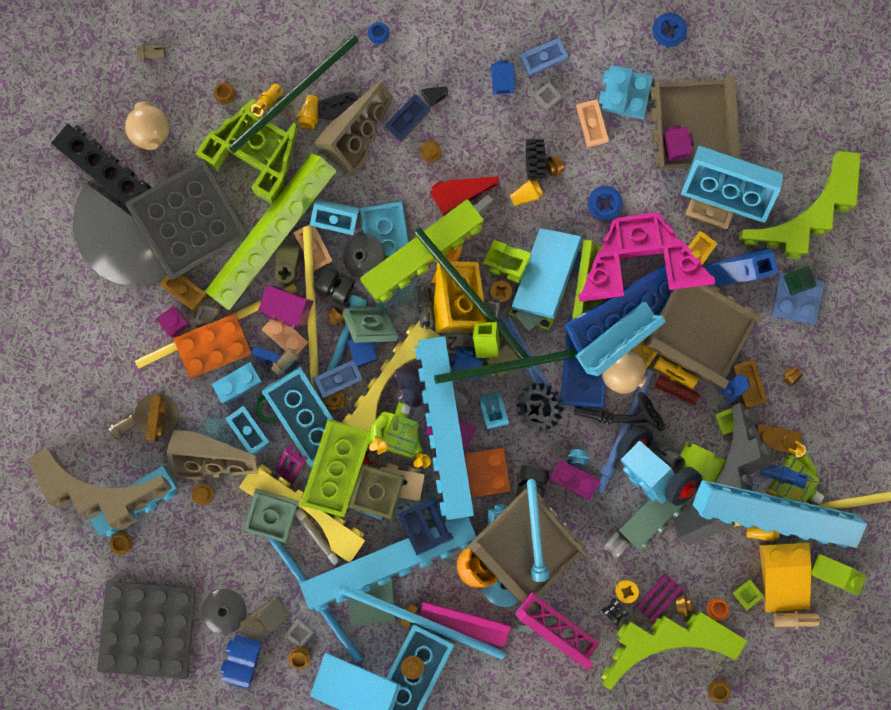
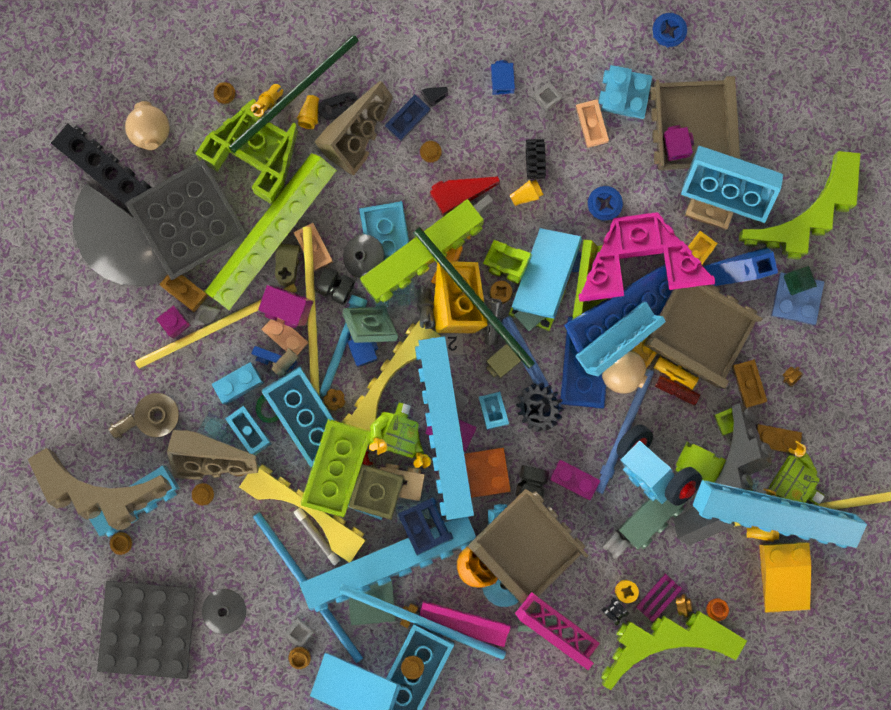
dark tan pin [137,44,165,61] -> none
pearl gold plate [145,396,167,442] -> none
orange plate [173,313,252,379] -> none
blue brick [220,635,262,689] -> none
dark tan slope [240,597,290,640] -> none
sand green plate [243,488,299,543] -> none
magenta tile [275,445,308,483] -> none
medium azure brick [310,198,360,235] -> none
medium blue plate [312,360,363,399] -> none
pearl gold plate [327,307,345,326] -> none
blue plate [368,22,390,44] -> none
dish [395,364,424,408] -> none
dark green piece [434,349,578,384] -> none
blue brick [449,346,483,381] -> none
lime brick [473,322,500,358] -> none
medium blue plate [519,38,568,77] -> none
medium azure piece [527,479,549,582] -> none
pearl gold plate [546,156,565,177] -> none
medium azure plate [566,449,590,467] -> none
black dish [574,392,665,432] -> none
dark grey pin [649,441,685,470] -> none
pearl gold plate [708,680,731,703] -> none
blue piece [718,374,750,405] -> none
lime plate [731,578,764,611] -> none
blue pin [759,465,808,489] -> none
tan axle [774,611,820,629] -> none
lime slope [810,554,867,596] -> none

